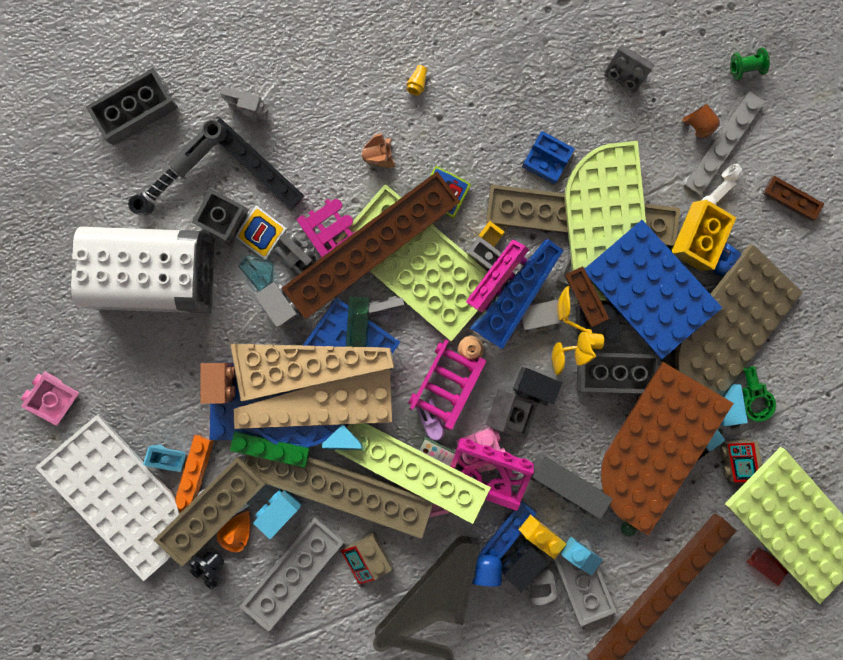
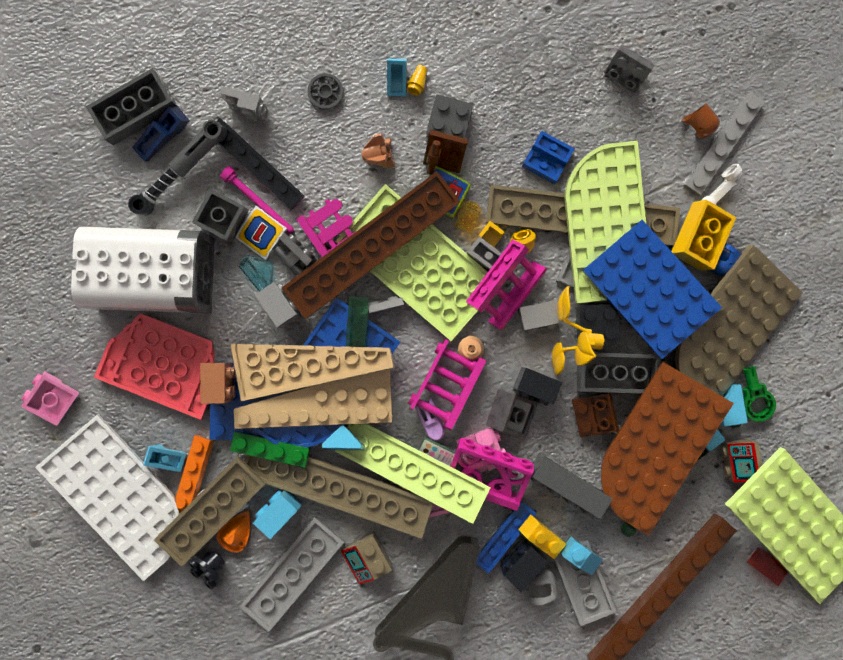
blue wing [470,239,564,349] -> none
blue helmet [472,555,502,587] -> none
reddish brown plate [565,266,610,328] -> none
green hose [730,47,770,80] -> none
reddish brown plate [762,176,824,221] -> none
none -> coral plate [94,313,215,420]
none -> dark blue slope [132,107,190,162]
none -> dark pink piece [220,166,294,234]
none -> dark grey wheel [308,73,343,110]
none -> medium azure slope [387,59,407,97]
none -> reddish brown plate [423,130,468,175]
none -> dark grey brick [426,94,473,138]
none -> clear yellow bracket [454,201,482,233]
none -> yellow cone [510,229,536,254]
none -> reddish brown plate [572,392,619,437]

